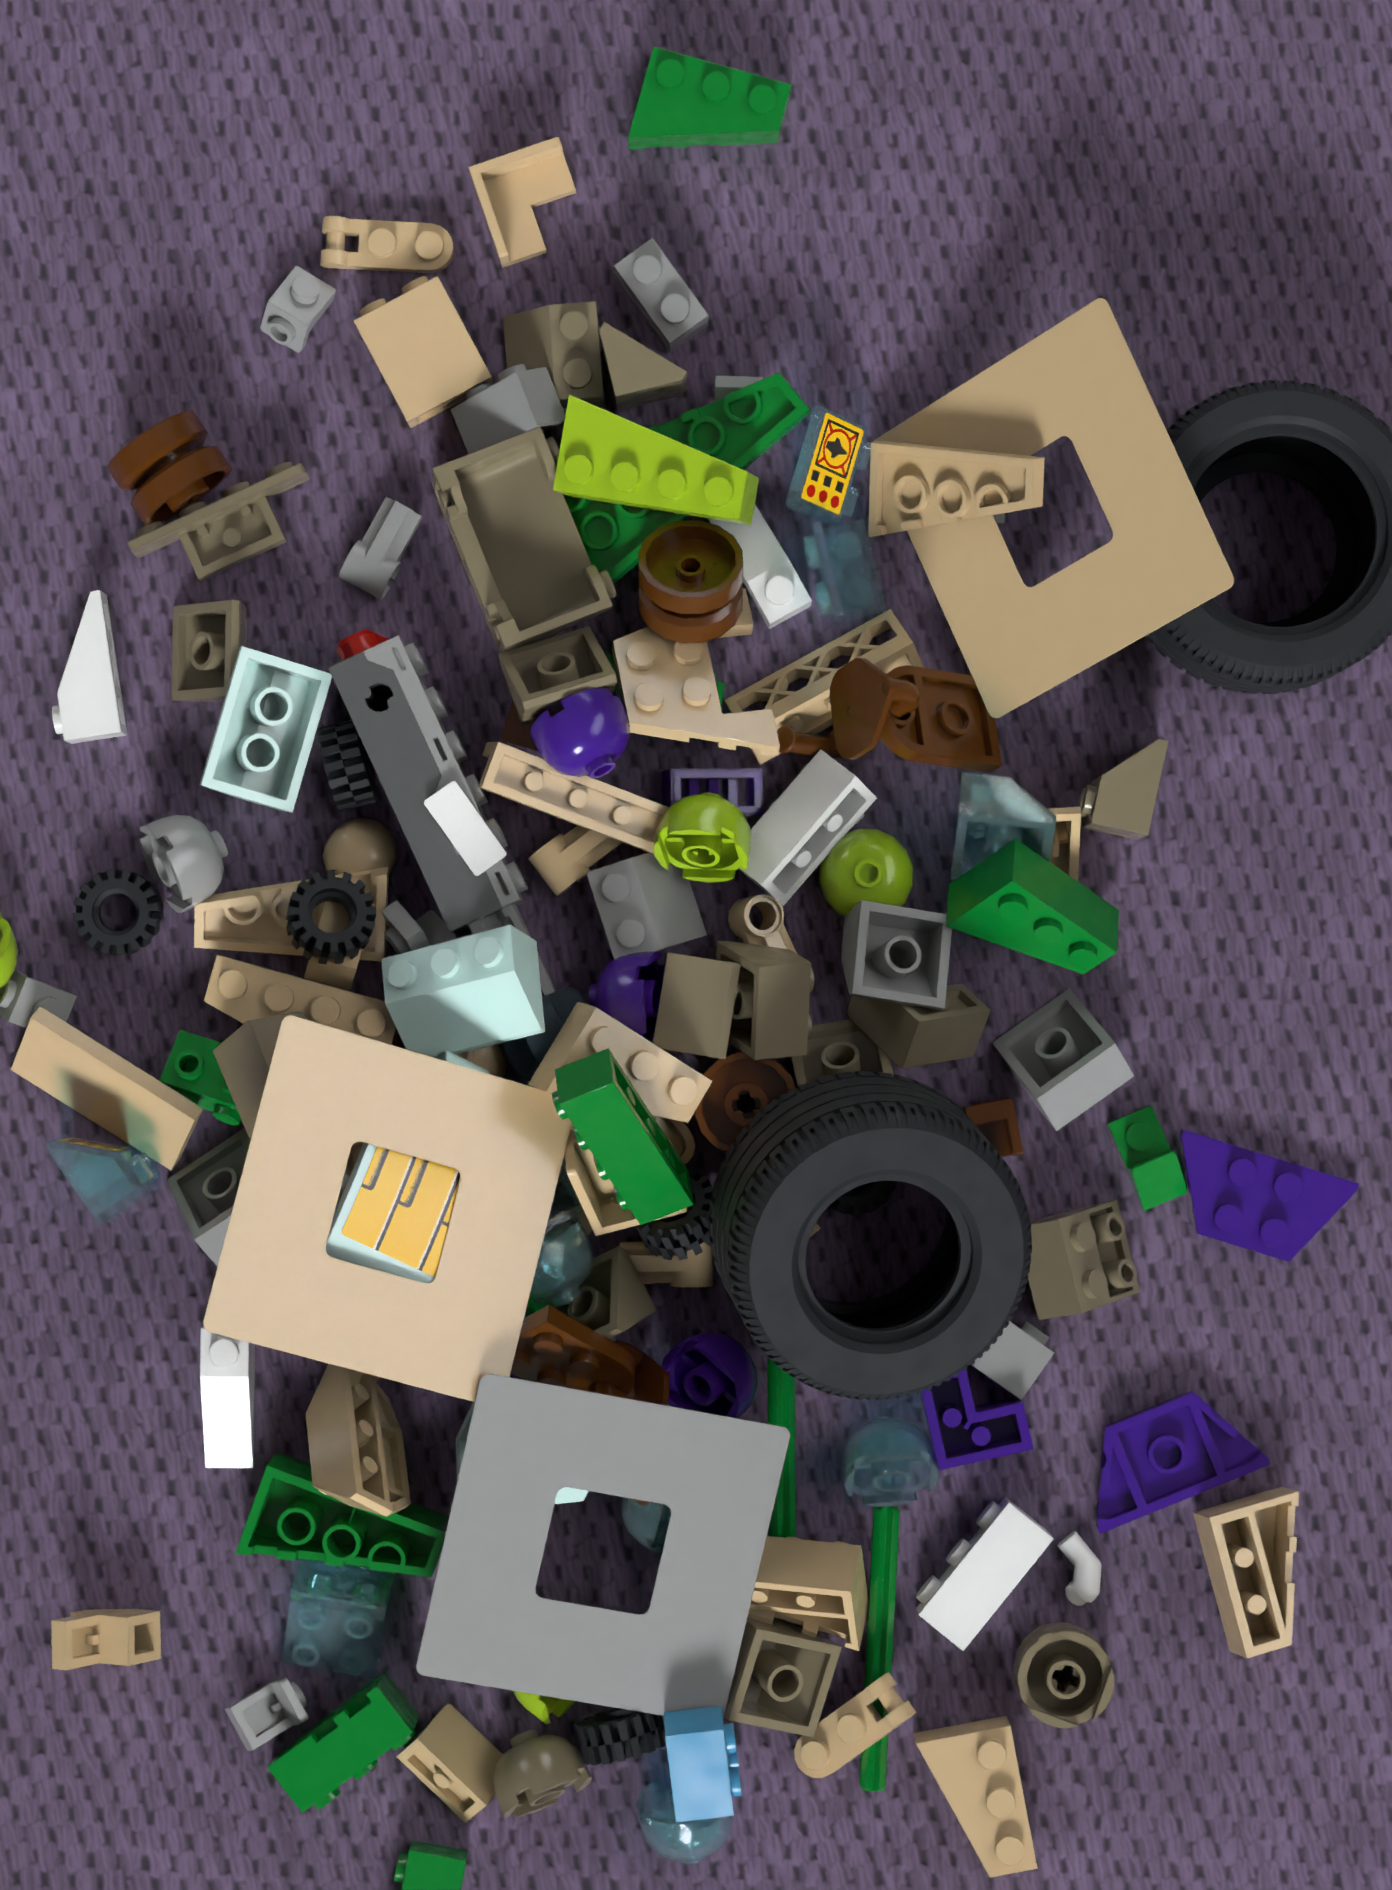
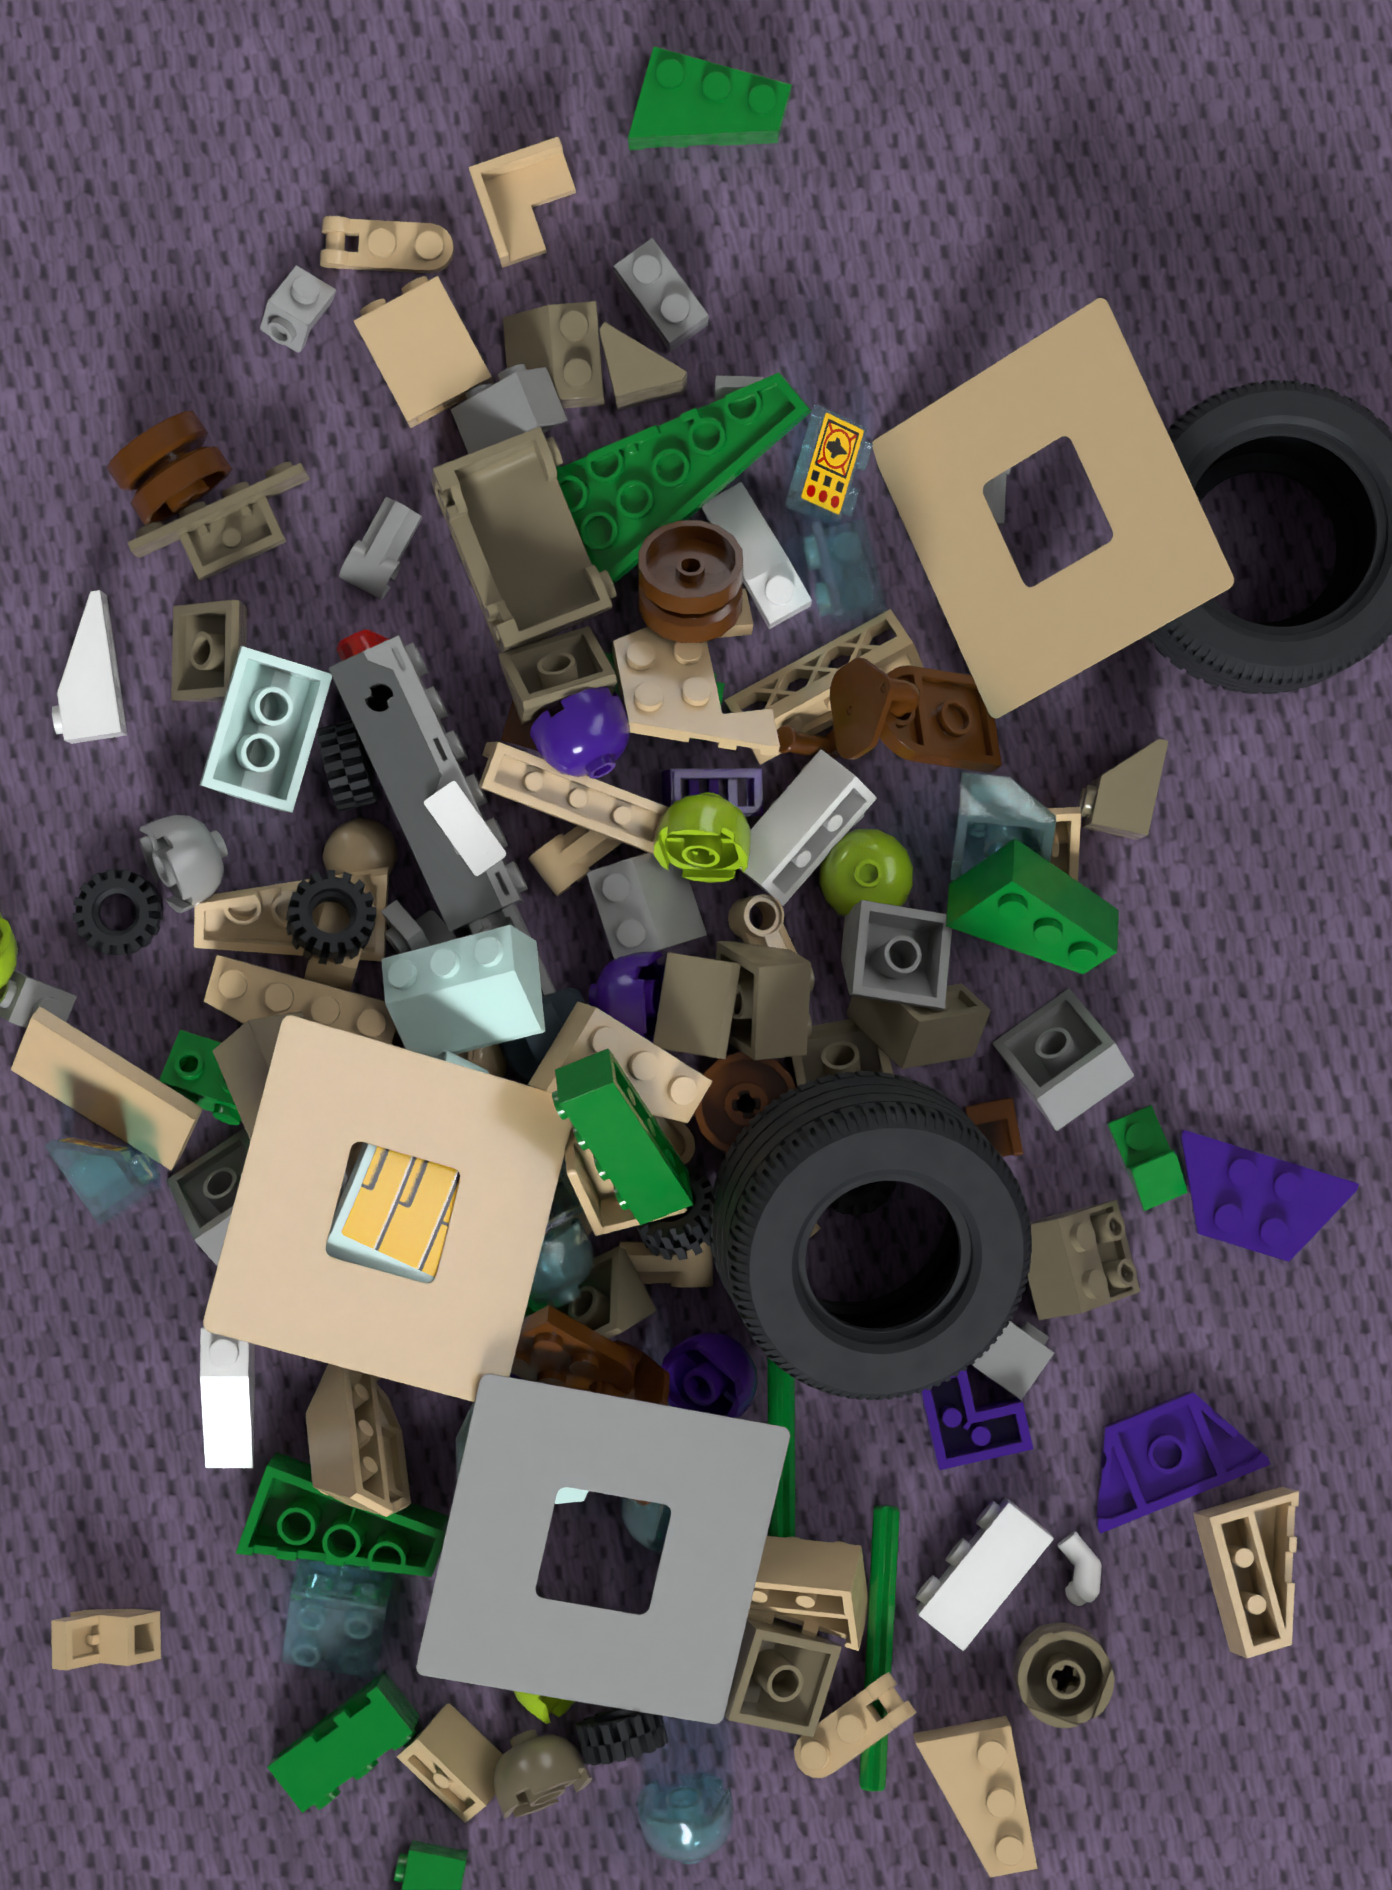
light grey bracket [225,1677,309,1751] -> none
lime wedge [553,395,759,525] -> none
brick [664,1706,742,1822] -> none
clear light blue cylinder [842,1417,940,1507] -> none
tan wing [868,441,1045,537] -> none

